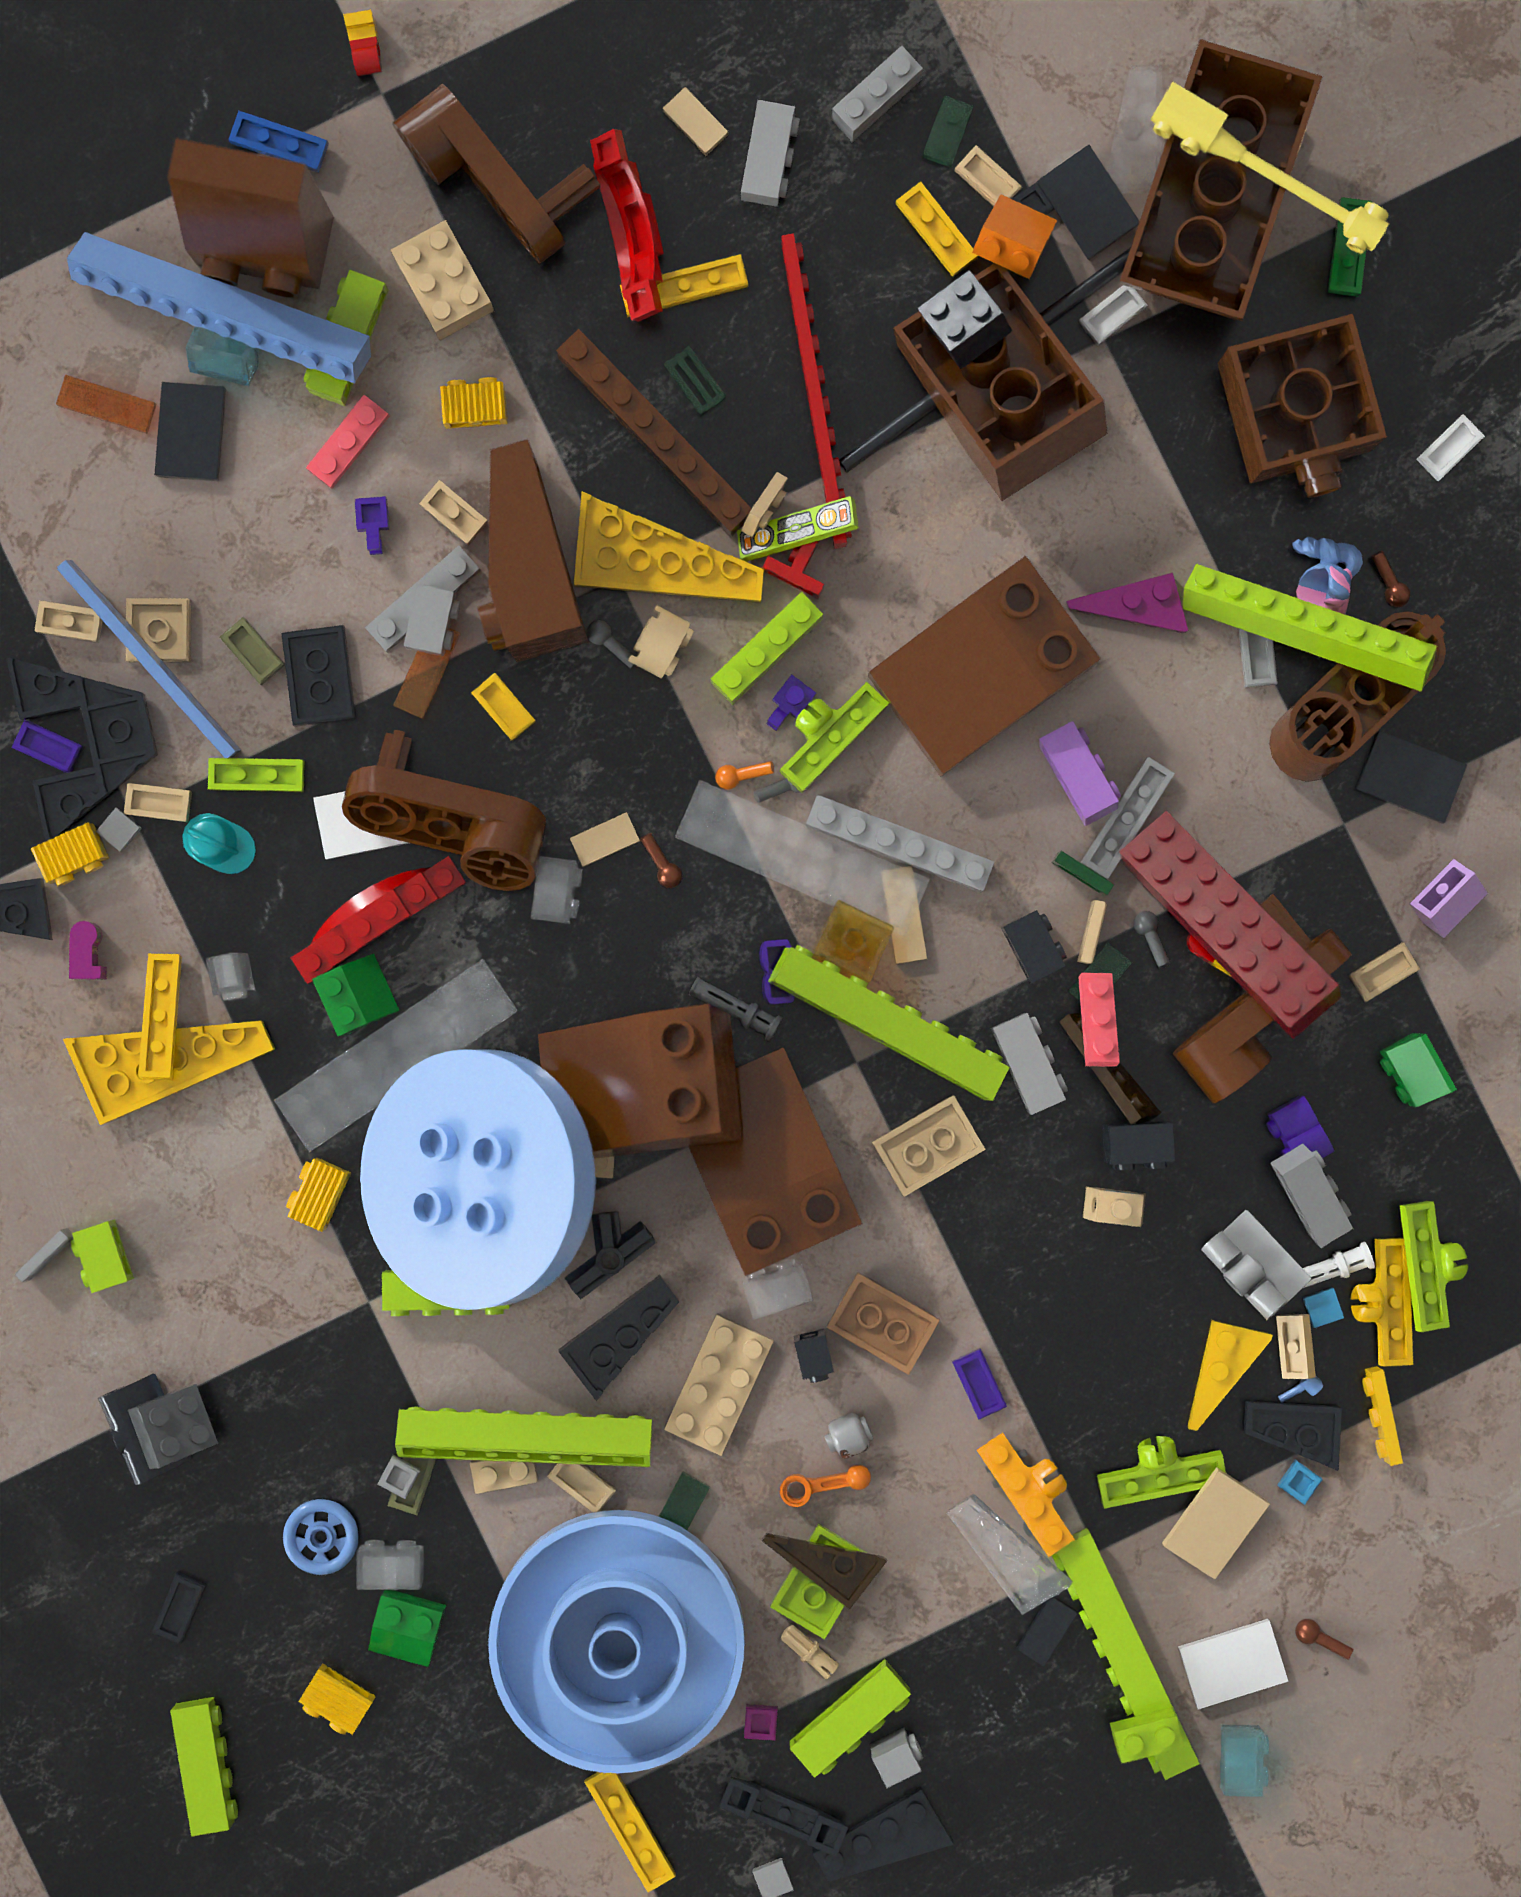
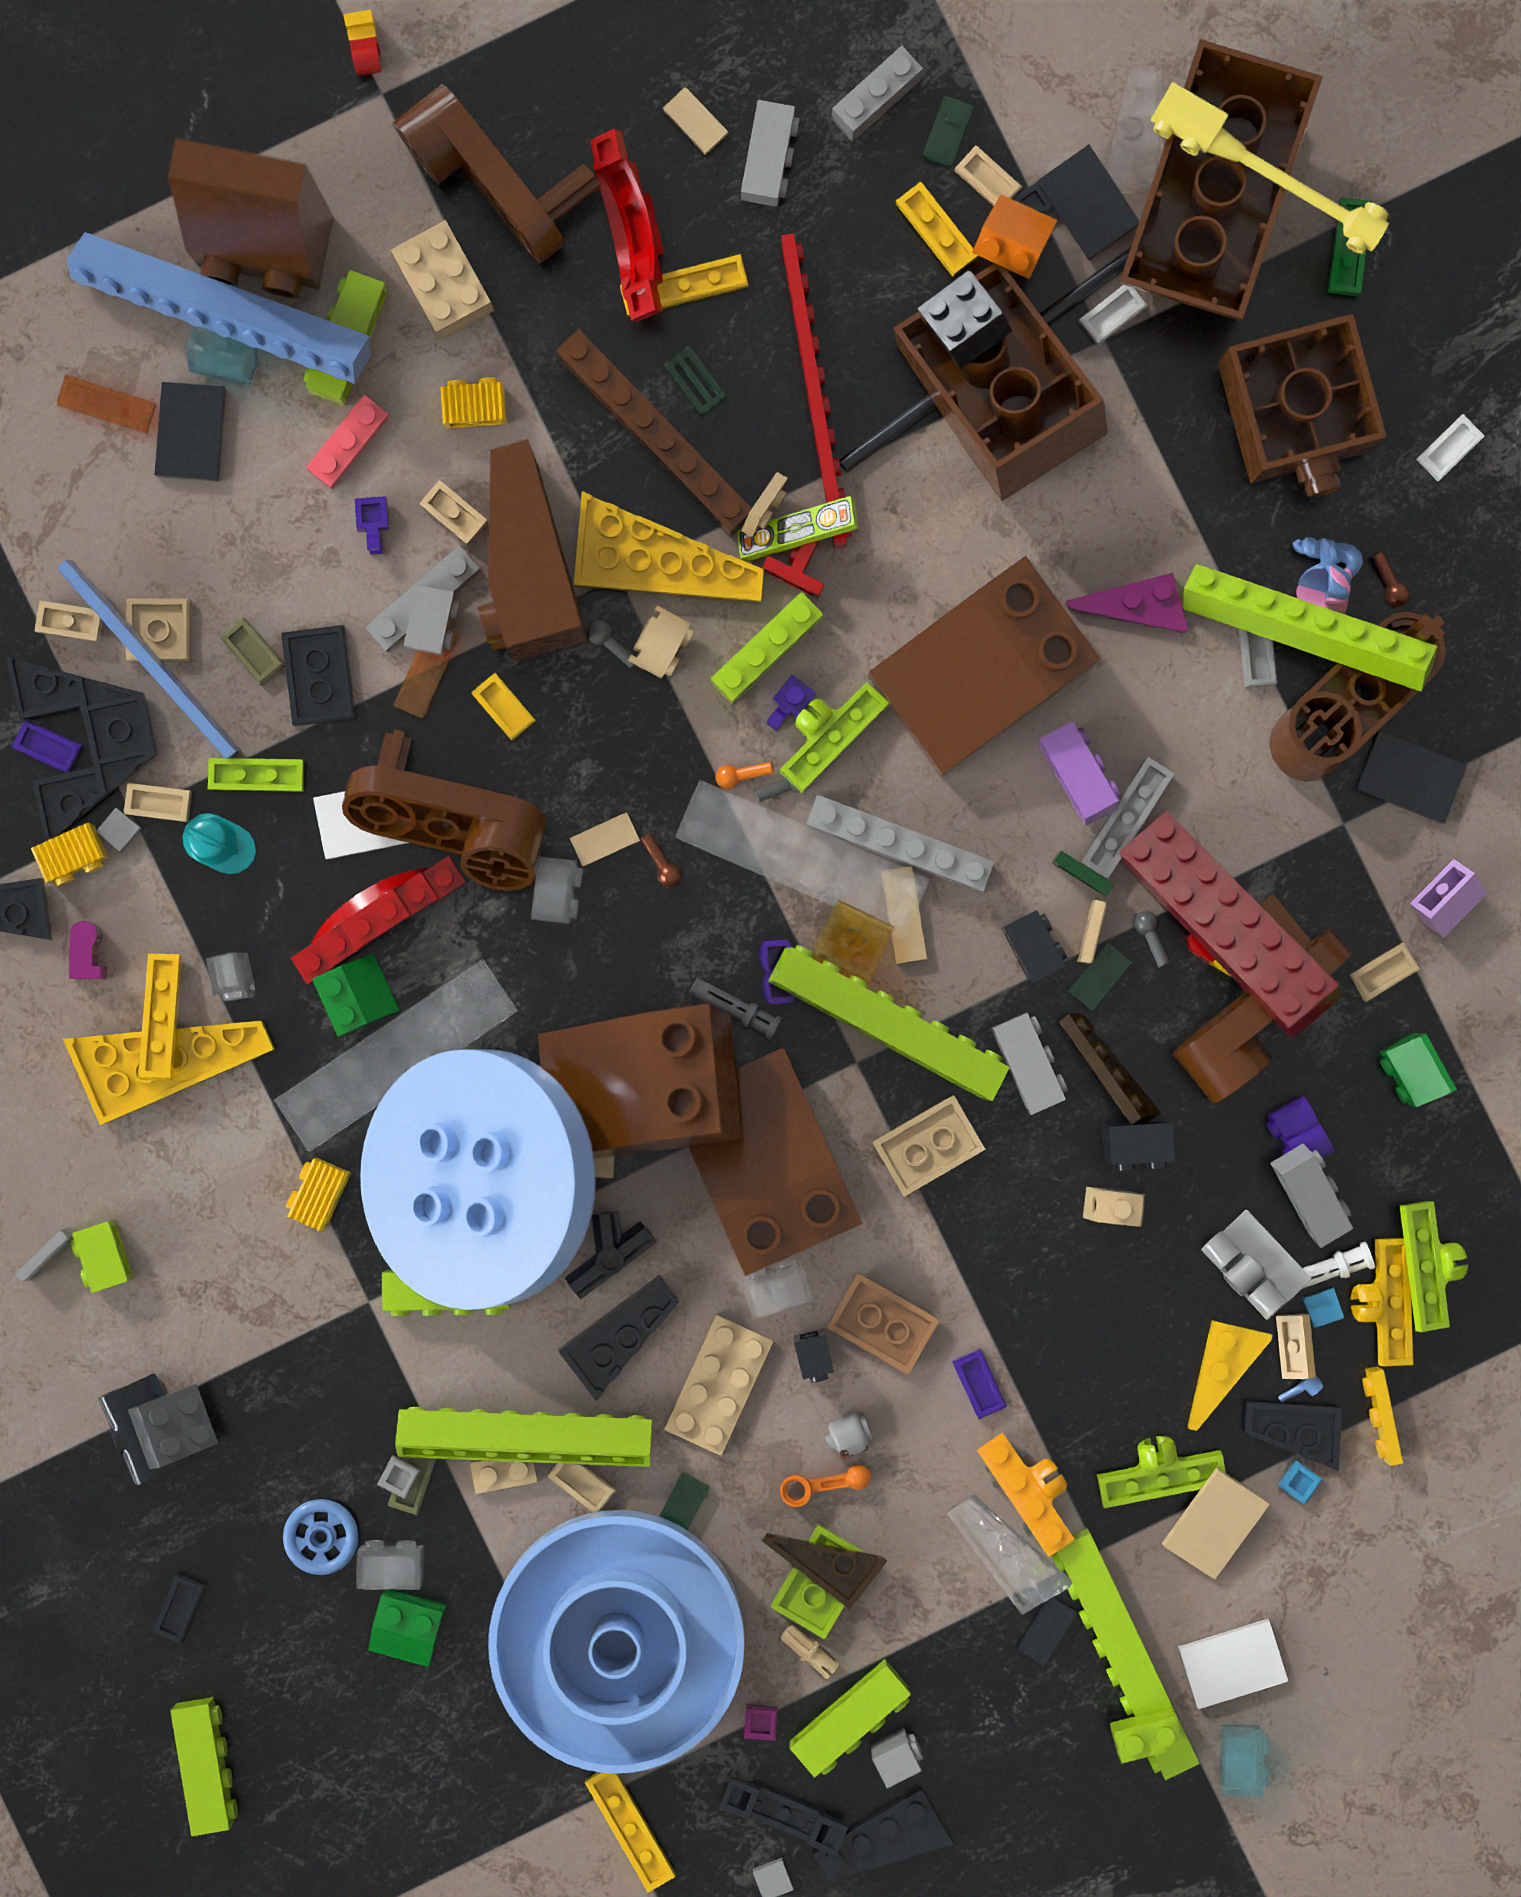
blue plate [228,110,329,173] -> none
yellow brick [298,1664,375,1735] -> none
coral plate [1079,973,1119,1067] -> none
copper bar [1295,1619,1354,1660] -> none

